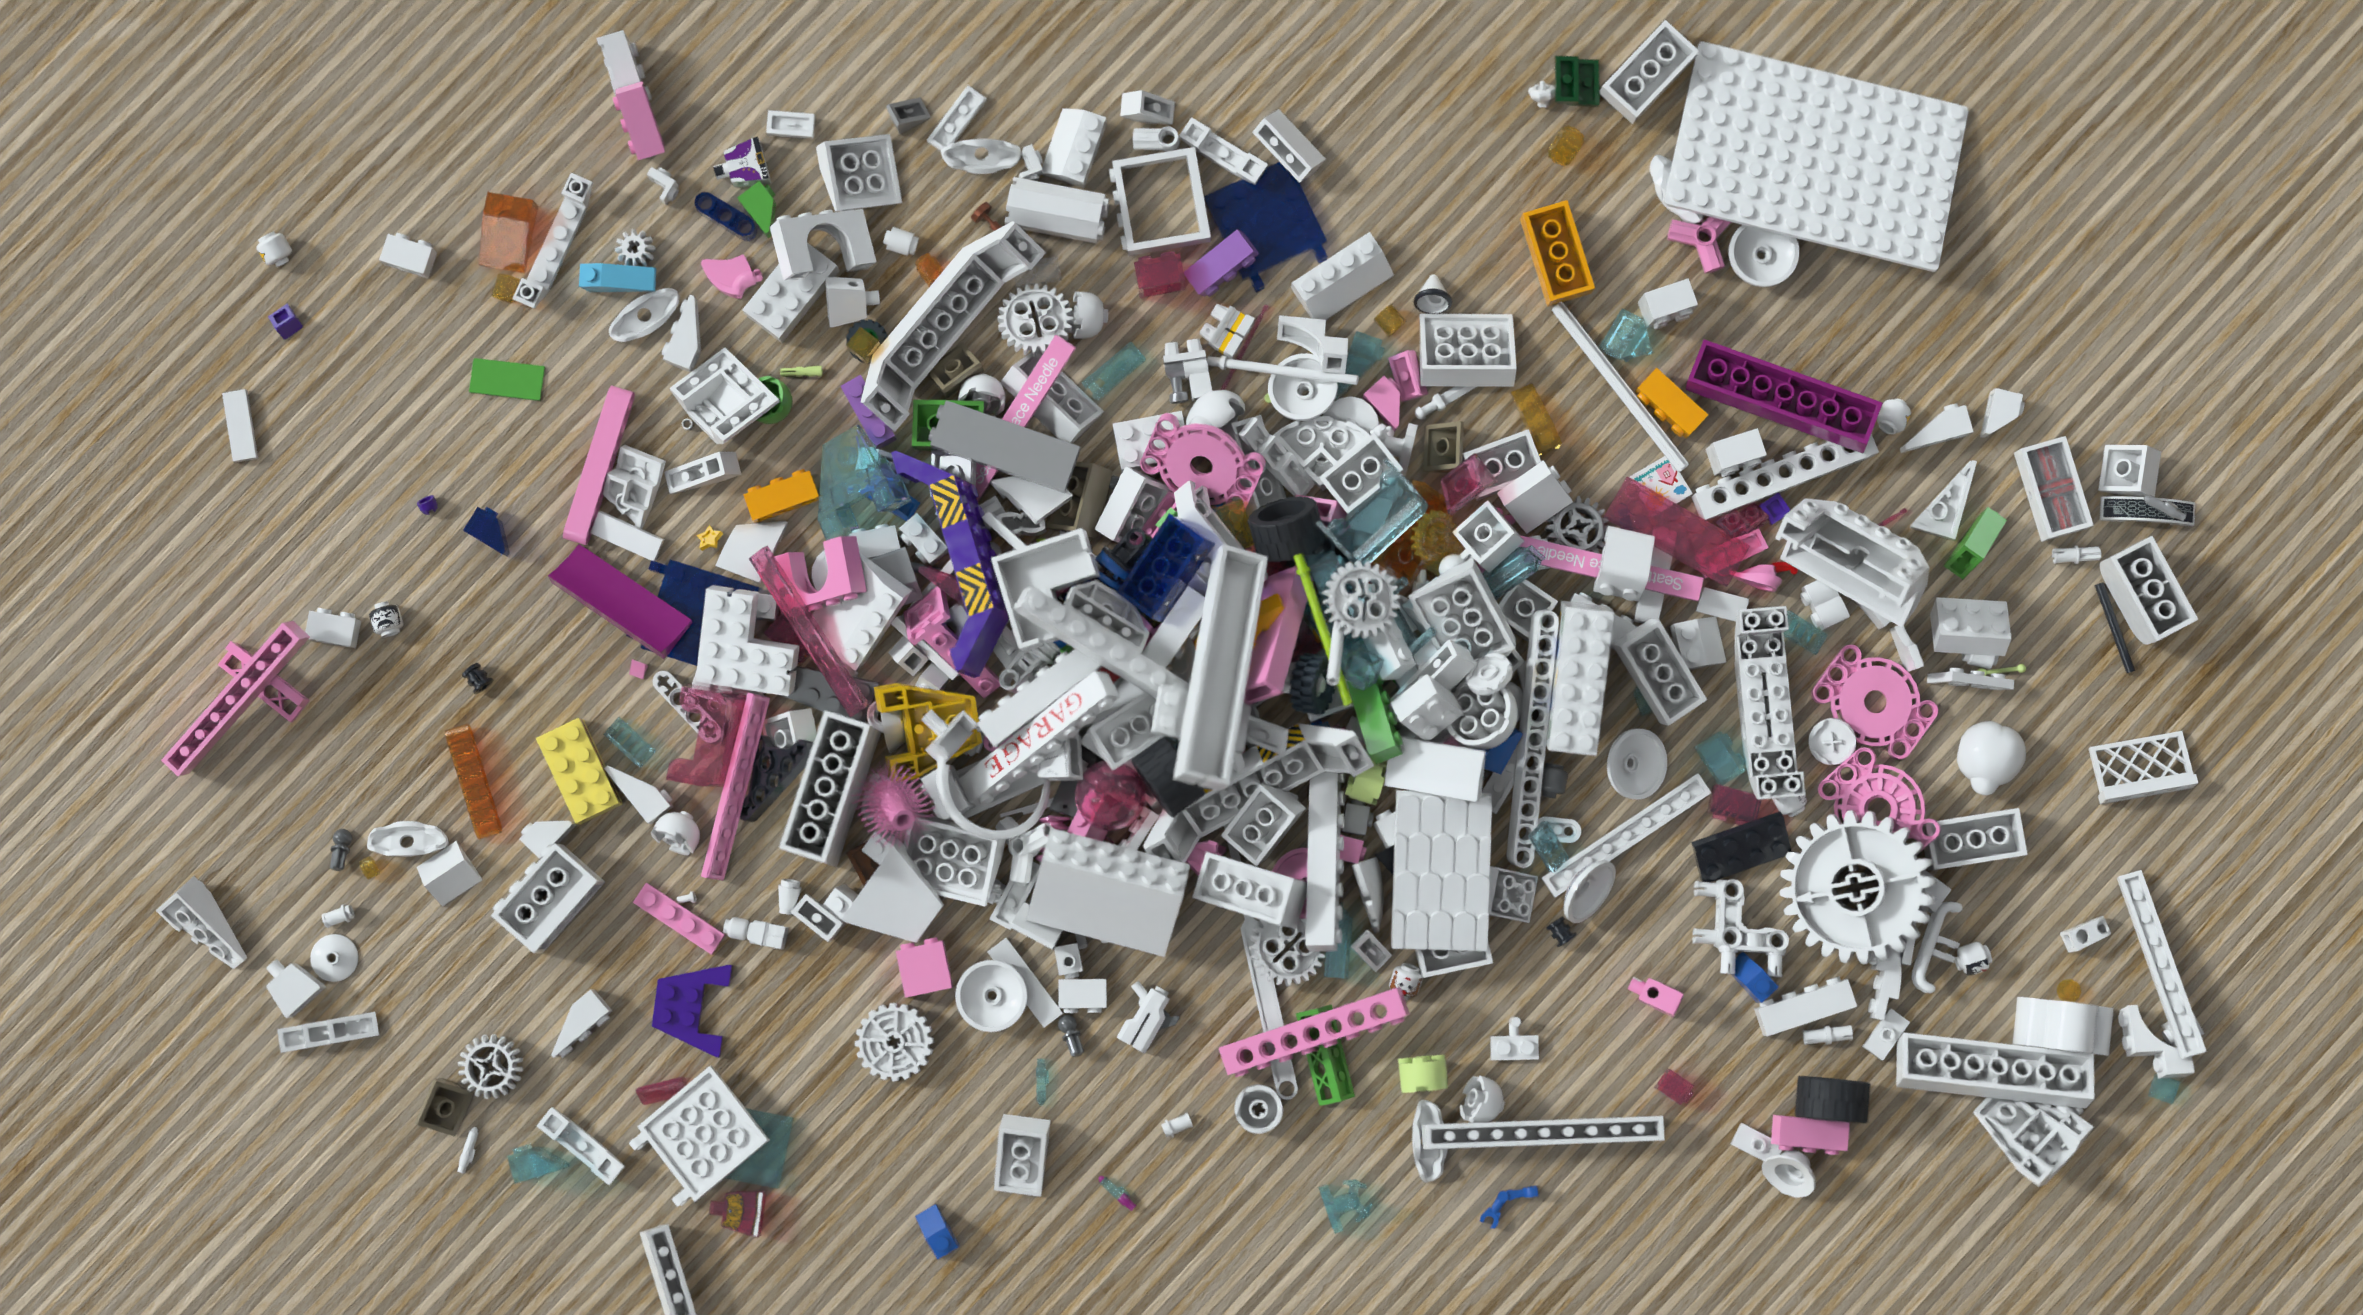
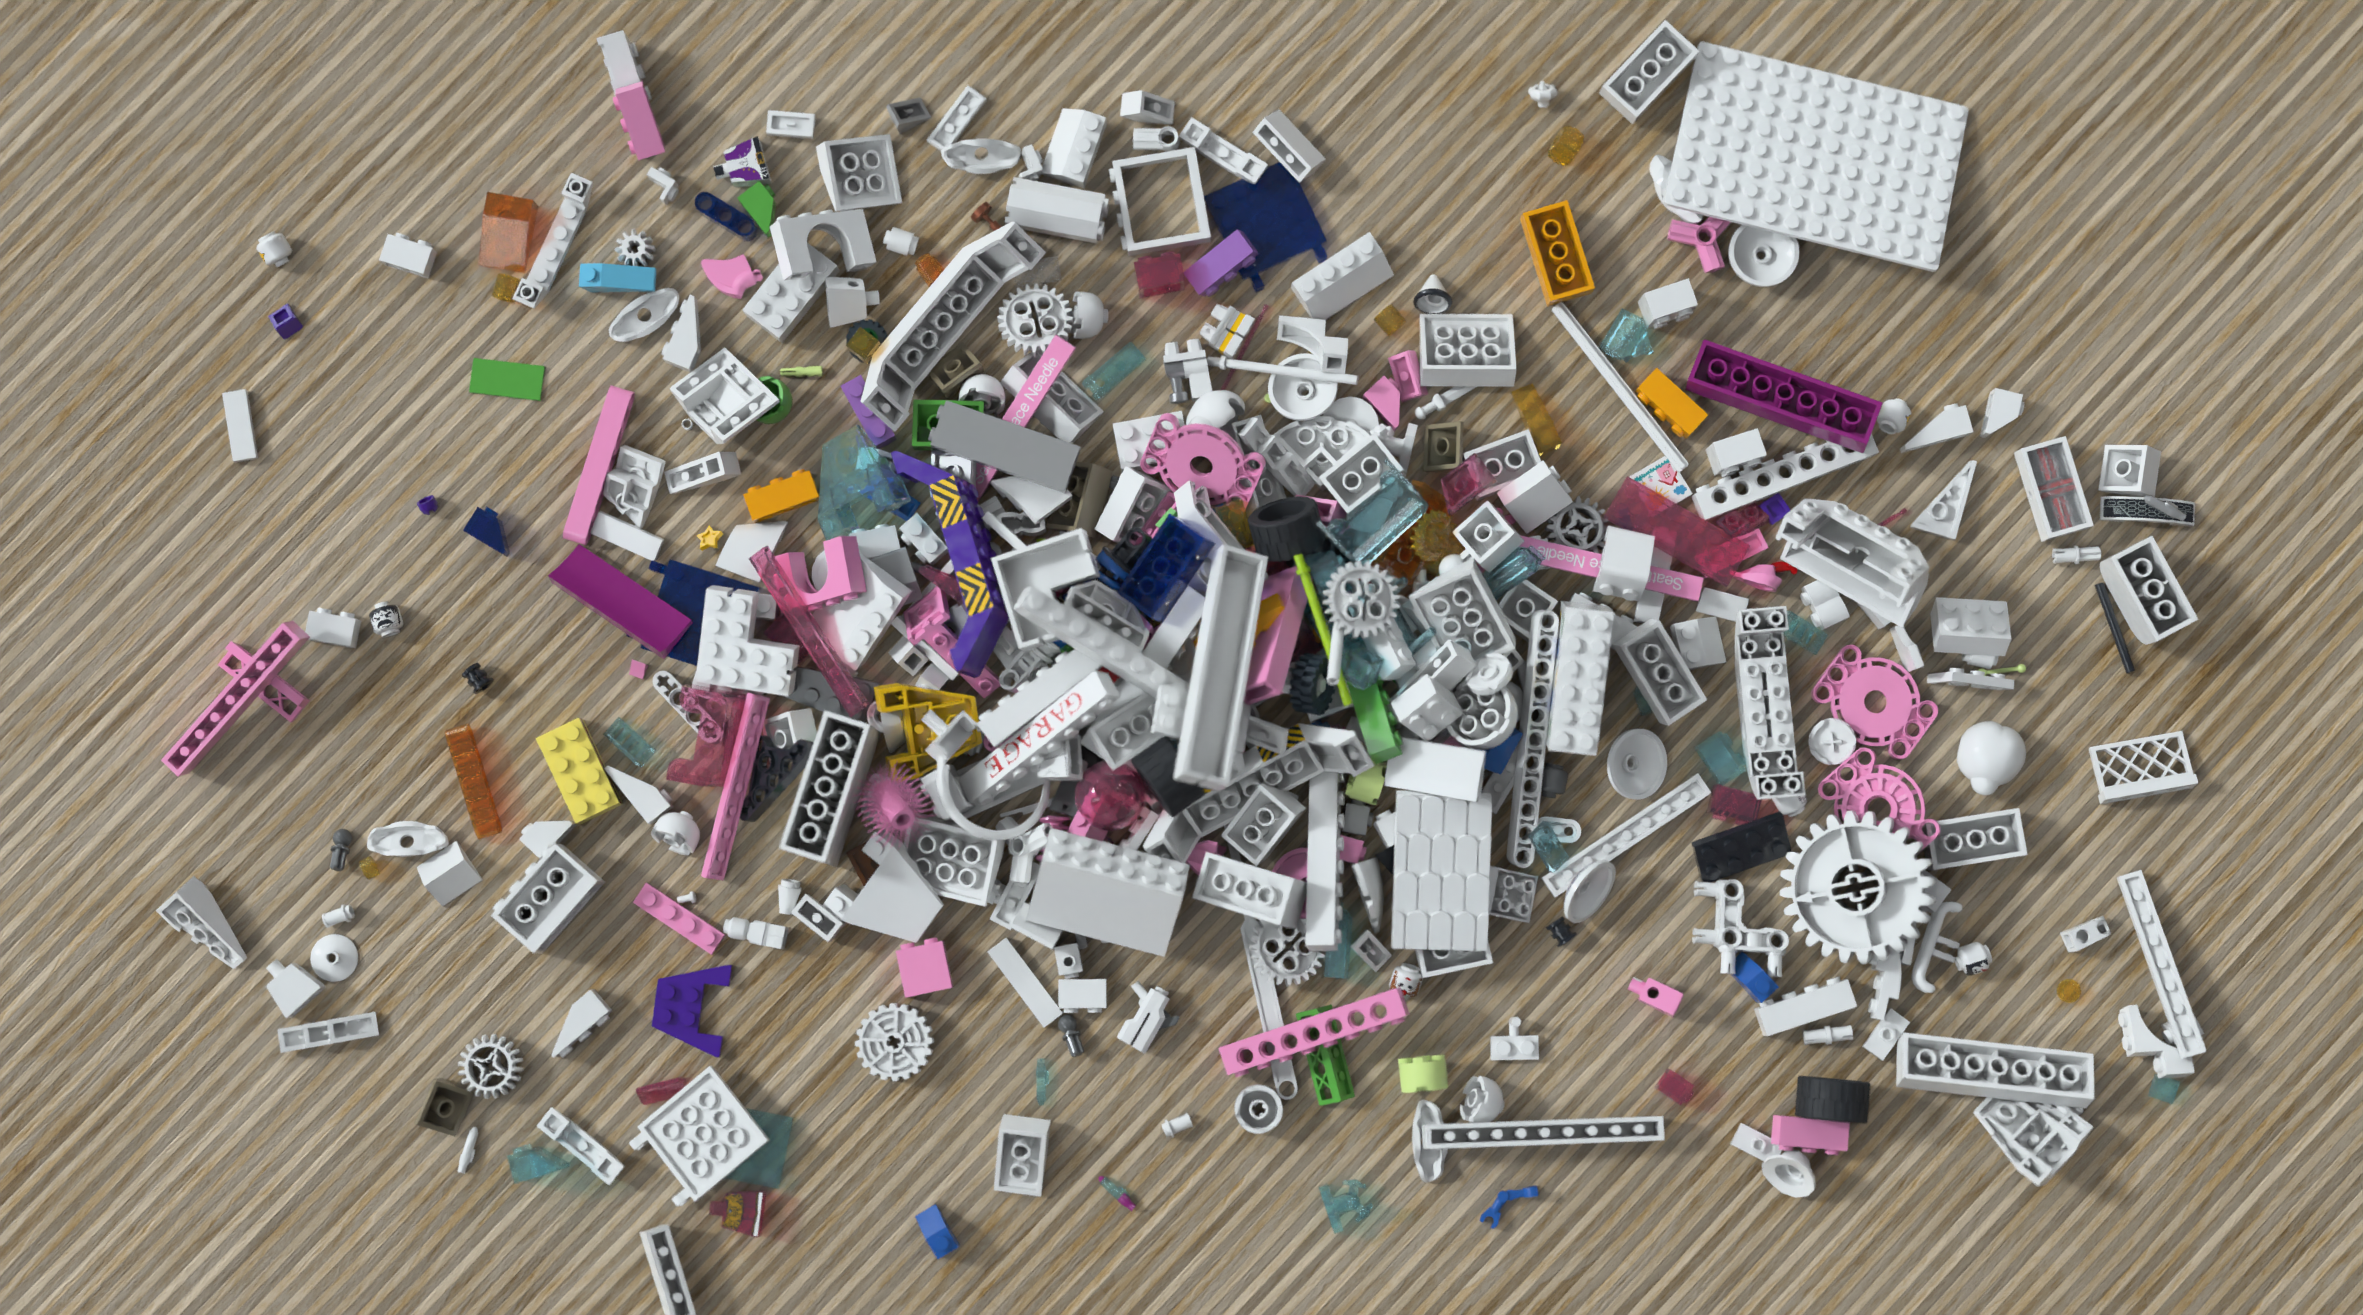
white dish [956,960,1027,1032] -> none
clear light blue slope [1335,331,1385,401] -> none
dark green slope [1555,56,1599,107] -> none
bright green slope [1944,507,2007,579] -> none
white brick [2013,997,2114,1056] -> none

